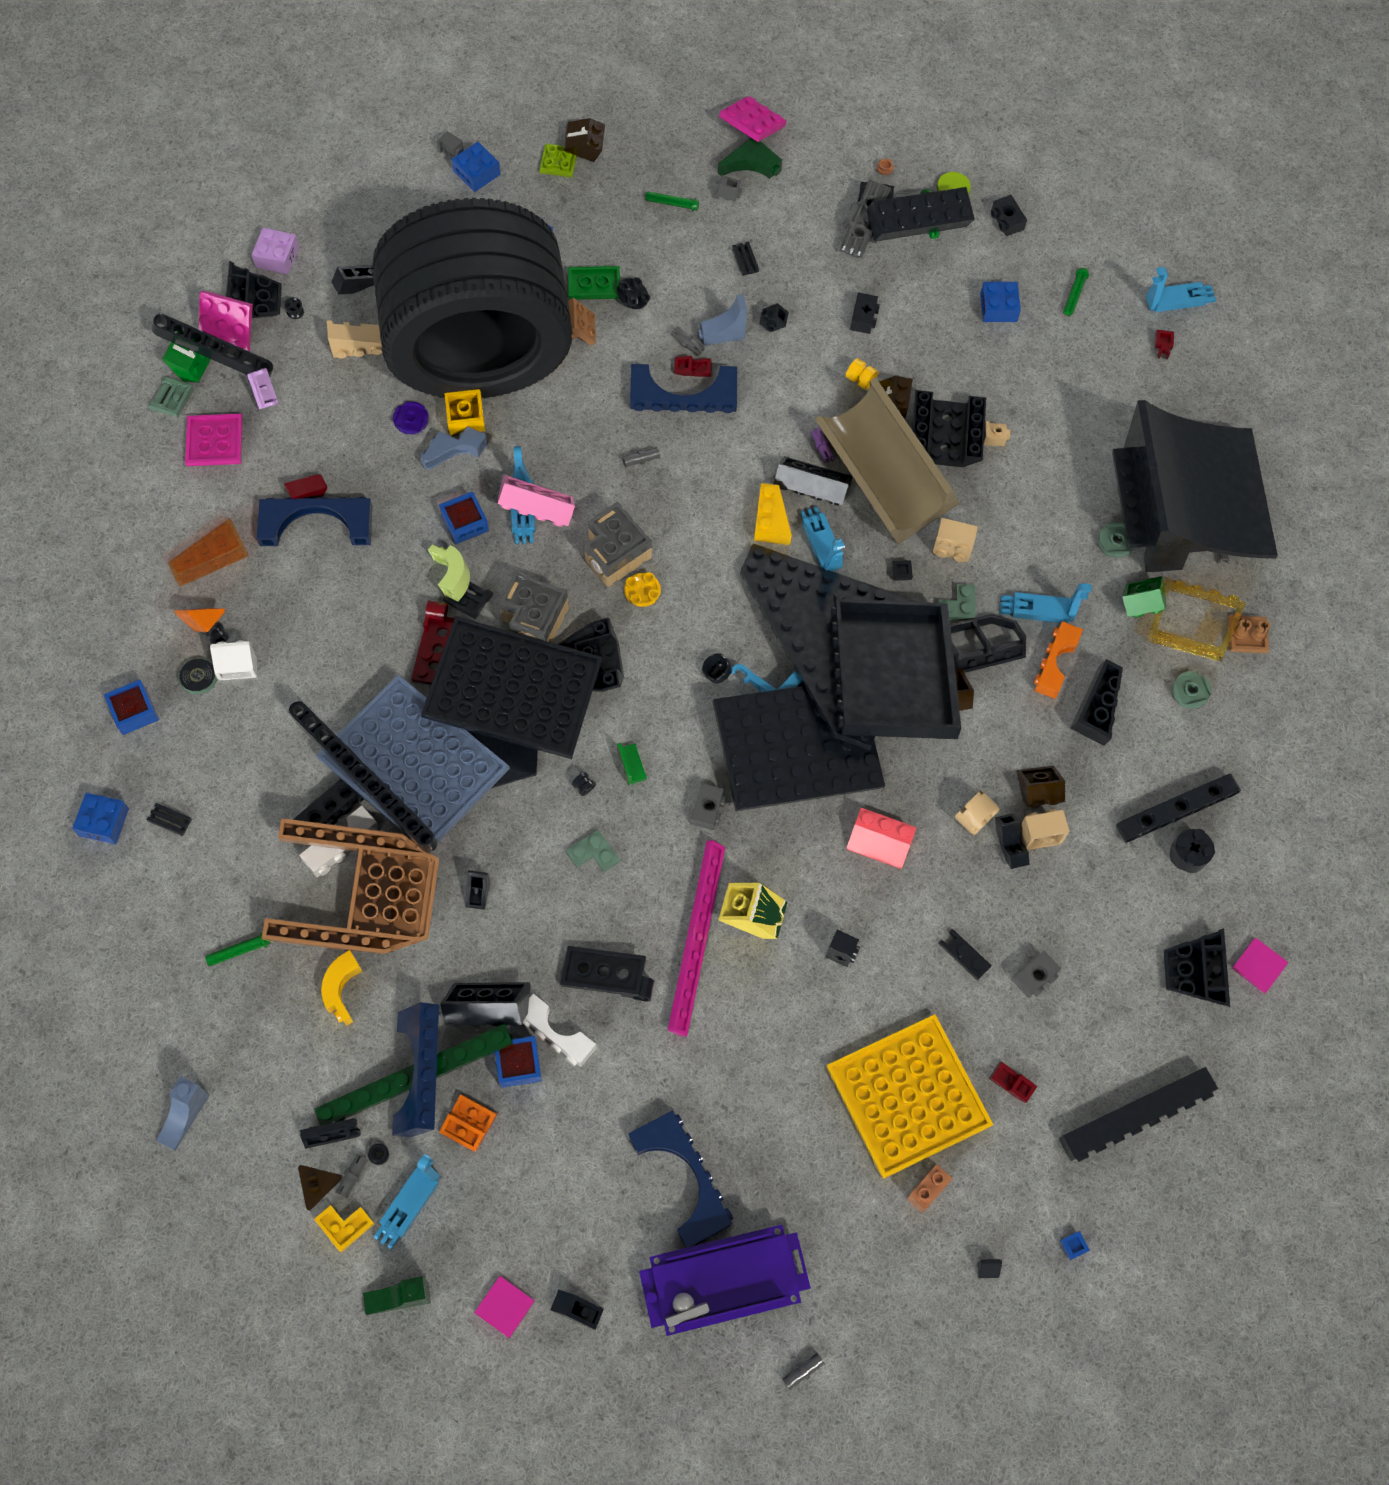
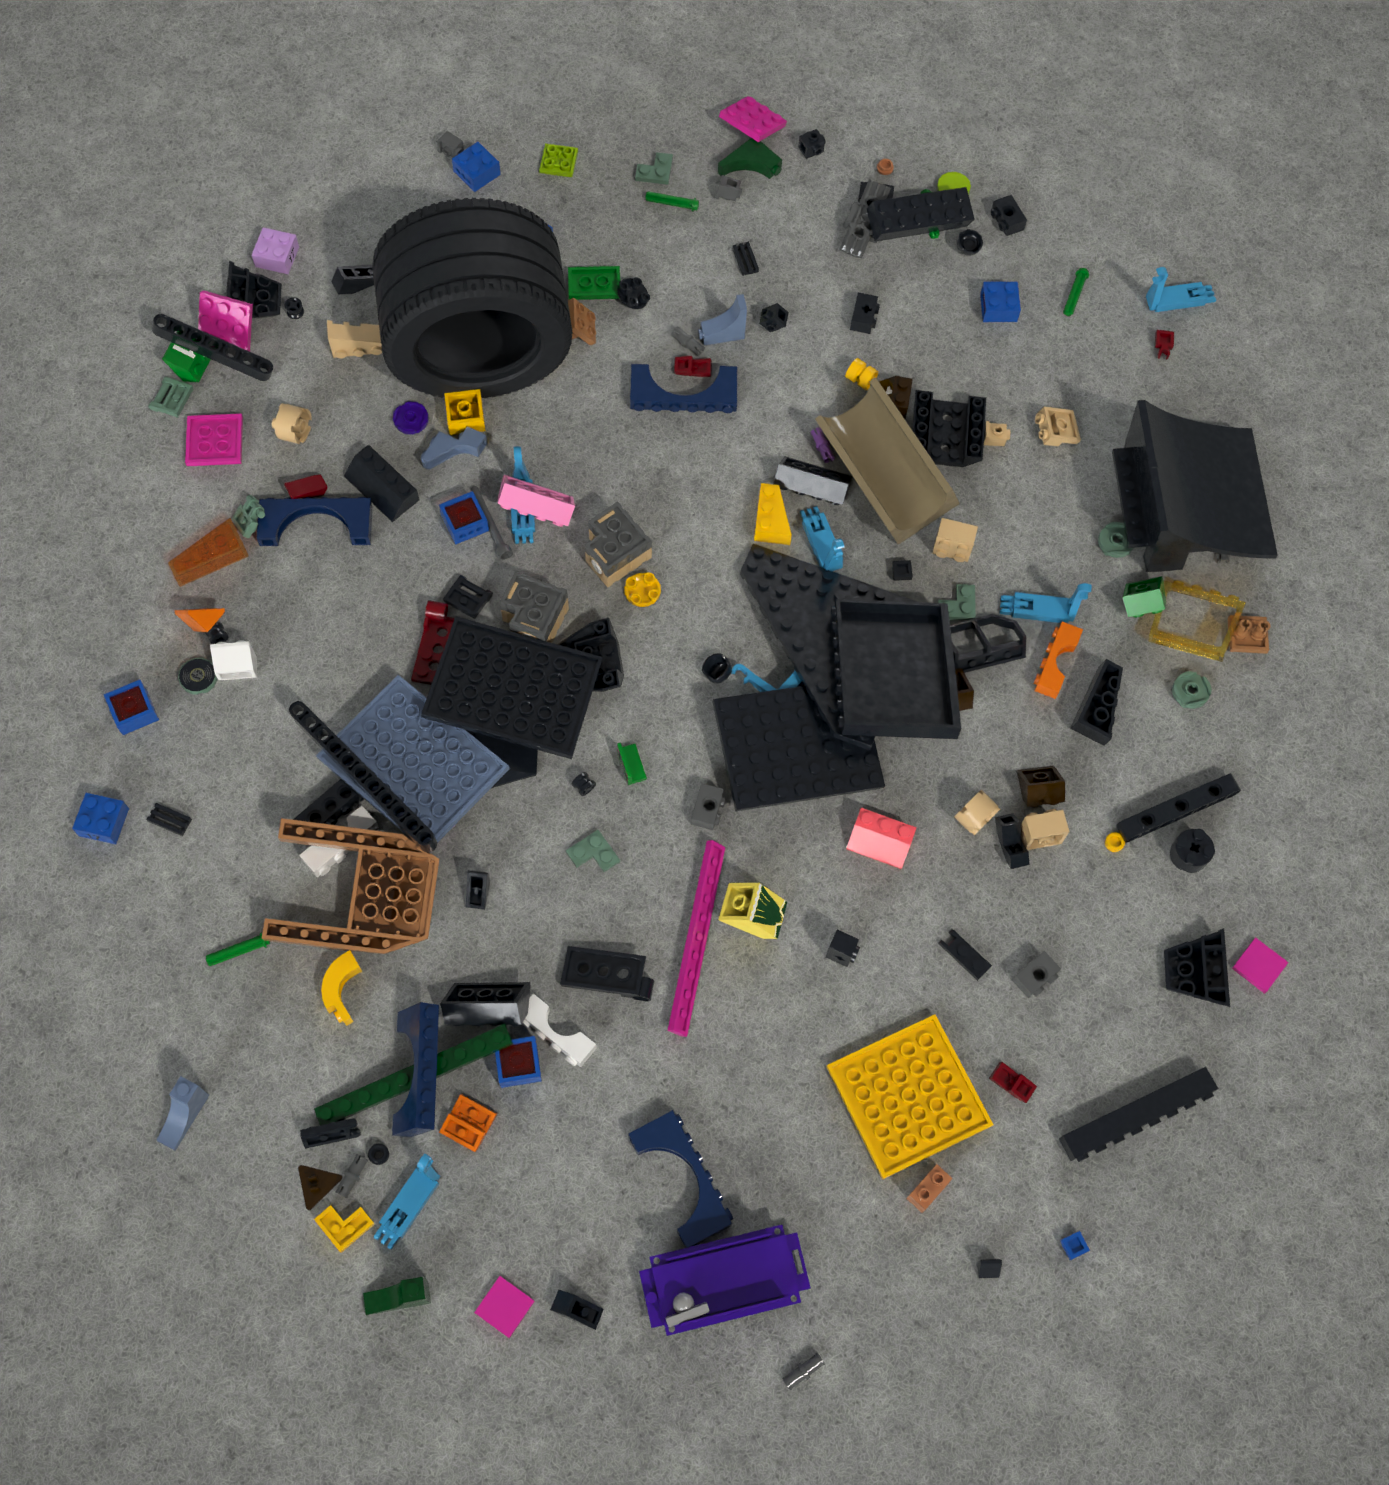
lavender hinge [247,368,278,409] -> none
yellowish green arch [428,545,470,601] -> none
dark brown slope [563,118,605,162] -> none
dark grey pin [622,447,660,467] -> none
none -> sand green plate [232,495,265,538]
none -> tan brick [272,403,312,444]
none -> black slope [344,444,419,522]
none -> dark grey piece [471,486,513,560]
none -> sand green plate [635,152,673,185]
none -> black brick [798,129,826,159]
none -> black hair [957,229,983,256]
none -> tan plate [1035,407,1081,446]
none -> yellow tile [1105,832,1125,852]

